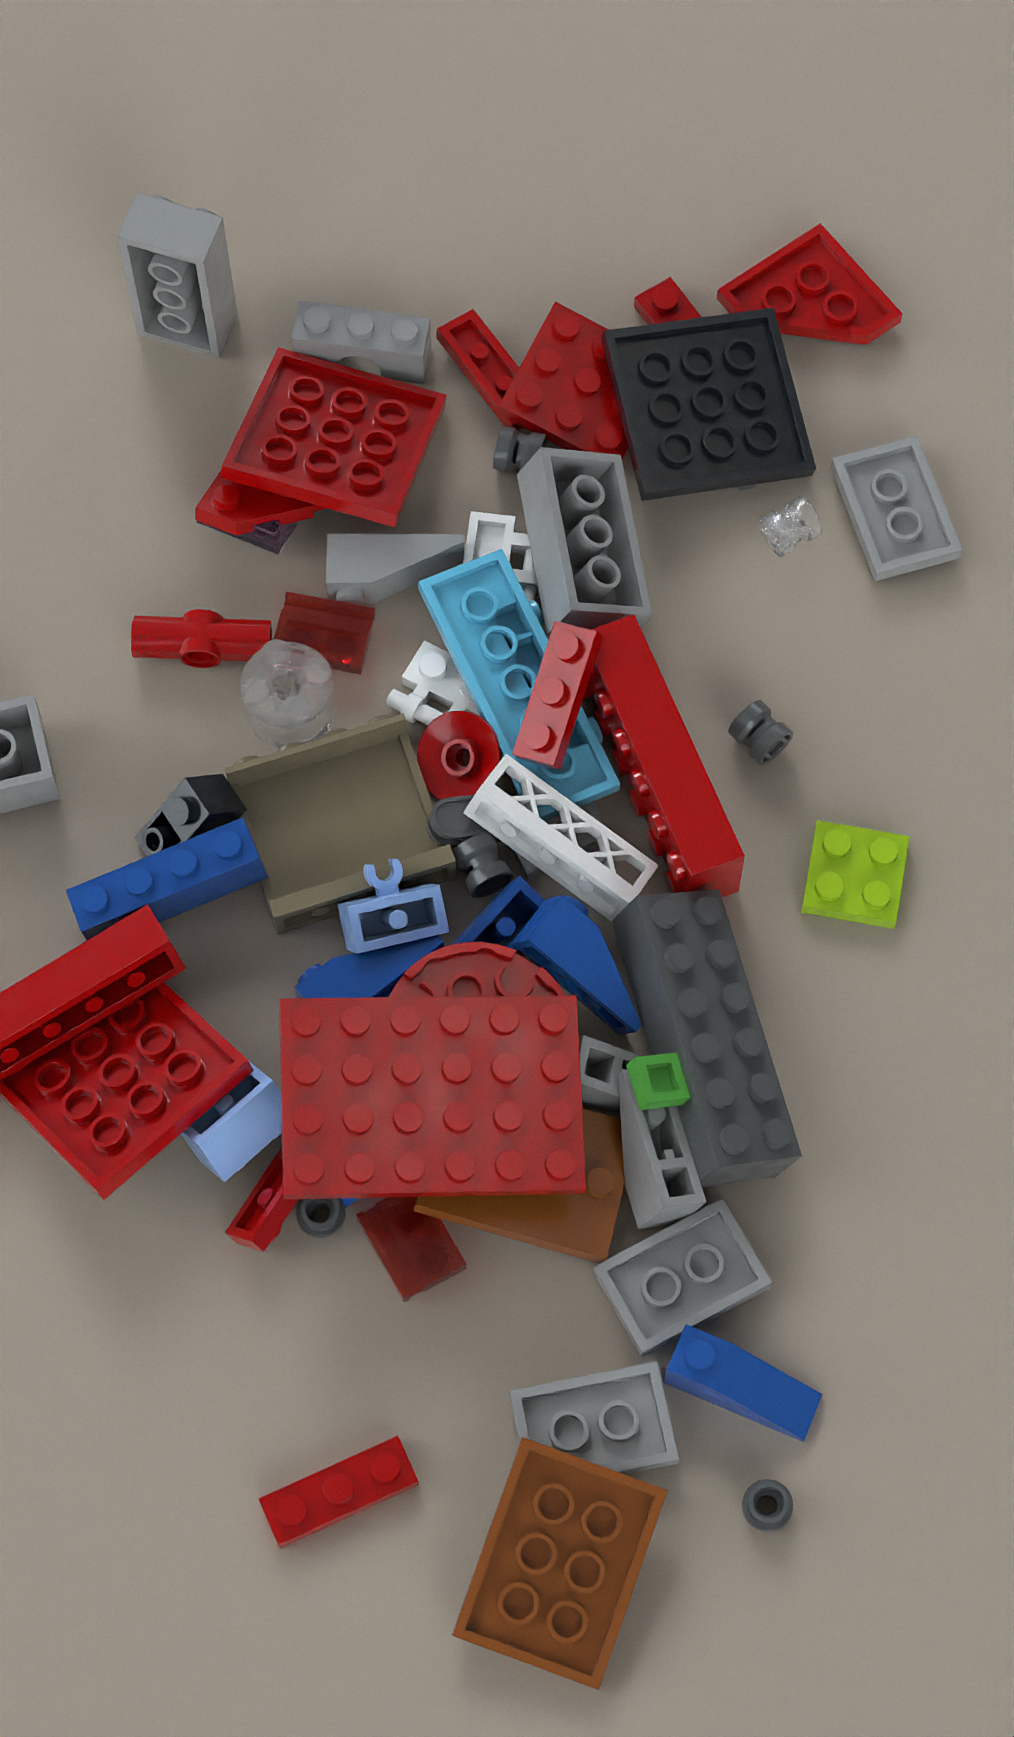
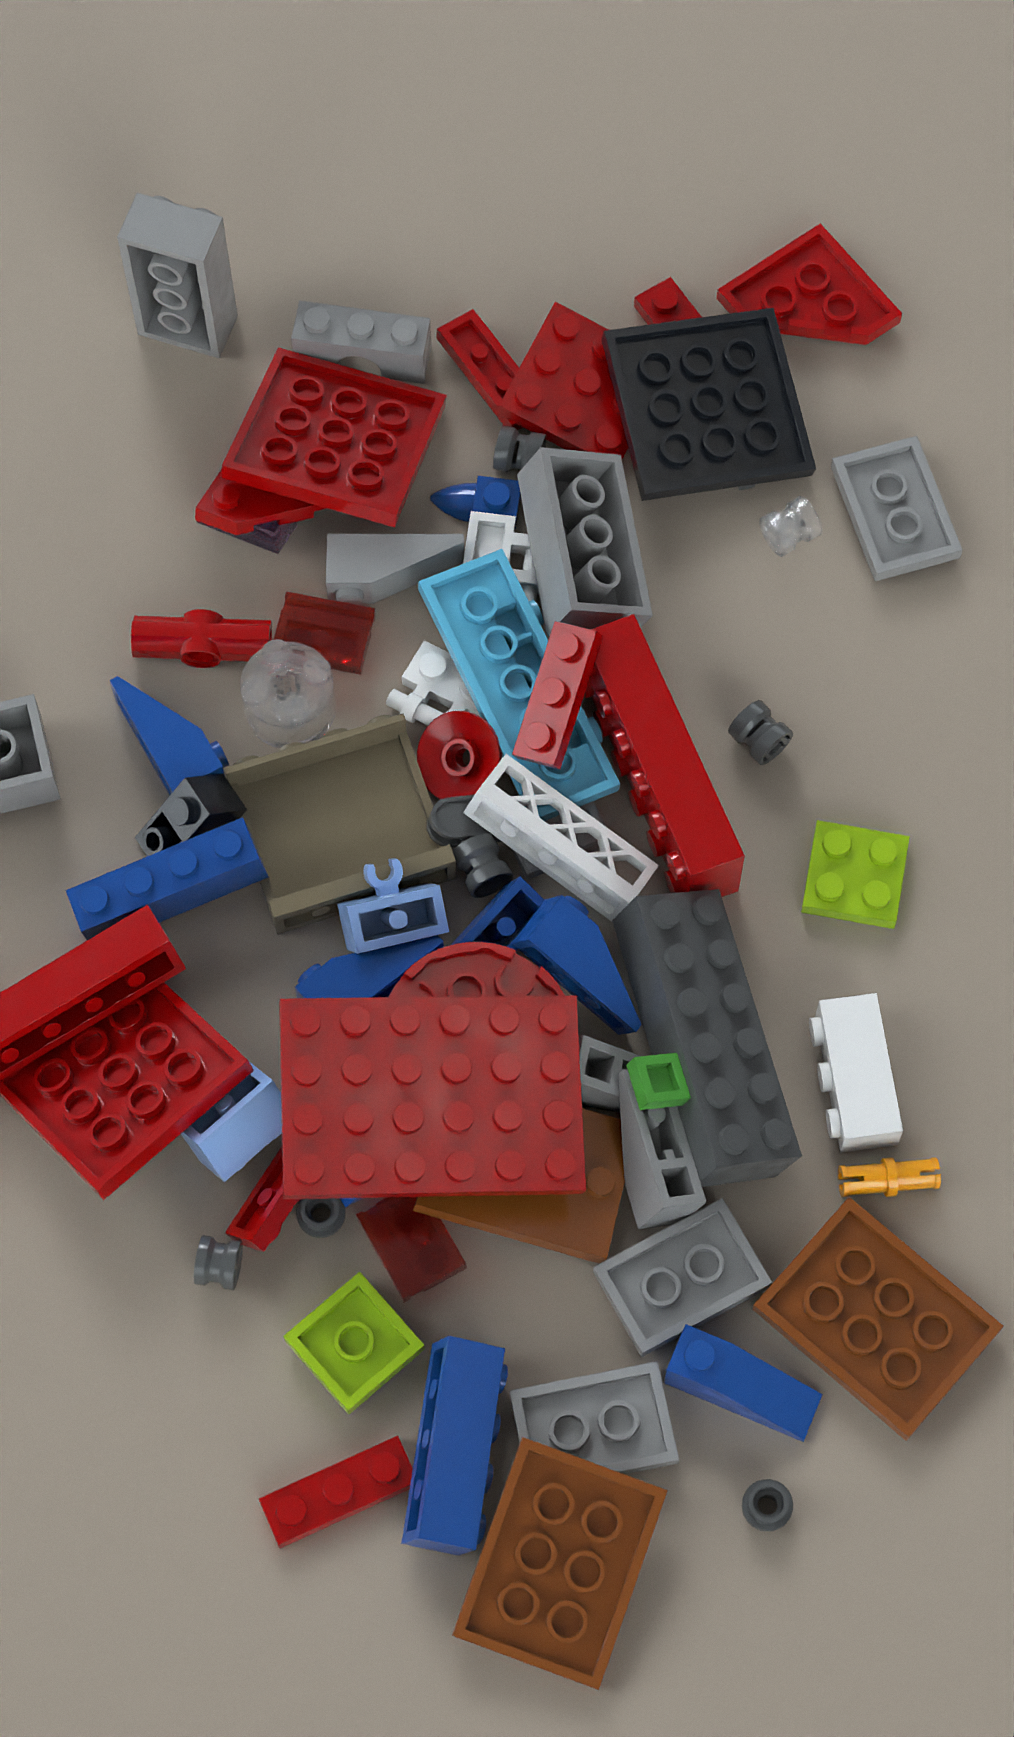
none -> blue slope [110,676,229,796]
none -> dark grey wheel [194,1235,243,1290]
none -> lime plate [283,1271,425,1414]
none -> blue brick [401,1336,508,1556]
none -> blue plate [430,476,521,529]
none -> dark orange plate [752,1197,1003,1441]
none -> white brick [809,993,903,1153]
none -> light orange pin [837,1157,941,1197]

